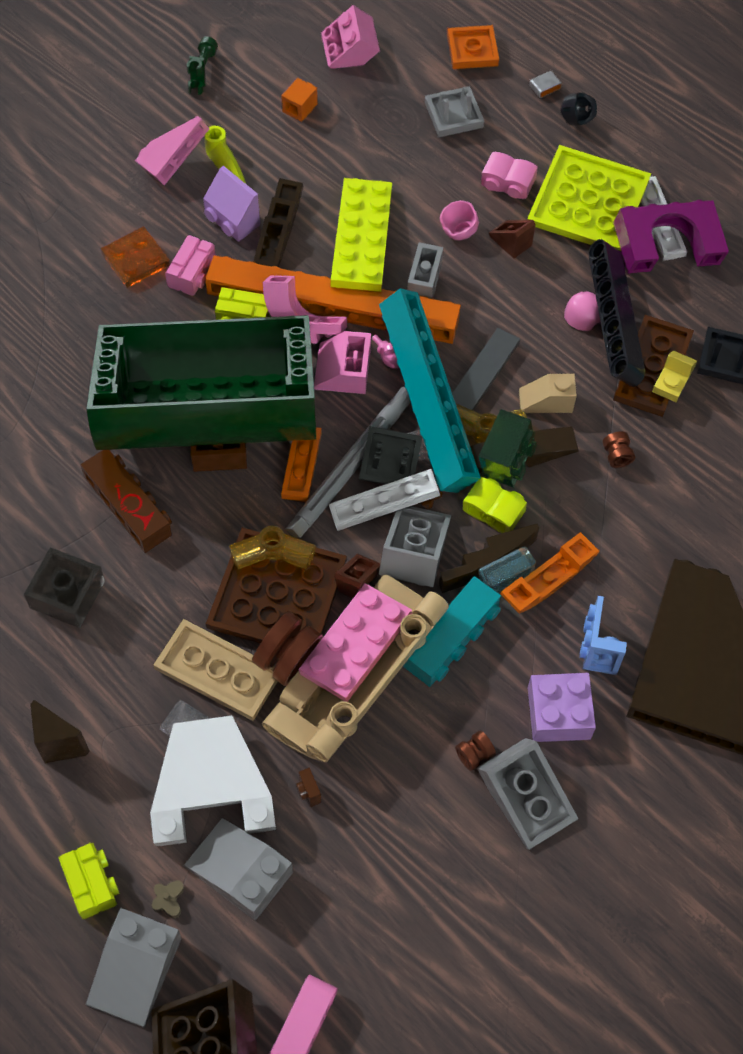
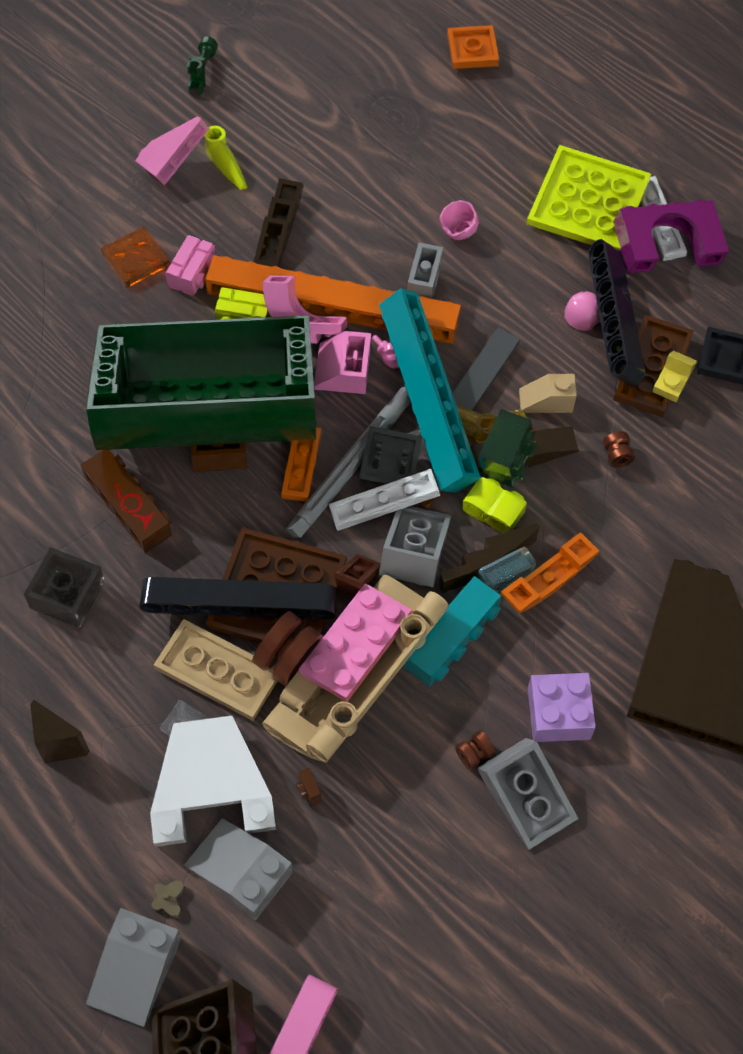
neon yellow brick [58,843,120,919] -> none
lavender slope [203,166,260,242] -> none
clear yellow piece [229,526,316,569] -> none
orange brick [281,78,318,122] -> none
bright pink slope [321,5,380,69] -> none
neon yellow plate [330,178,392,292] -> none
light grey plate [425,86,484,137] -> none
bright pink brick [481,152,538,199] -> none
copper slope [489,220,536,259] -> none
flat silver piece [529,71,562,98] -> none
black piece [561,92,597,126] -> none
light blue bracket [579,596,627,675] -> none
none -> black beam [139,577,337,620]

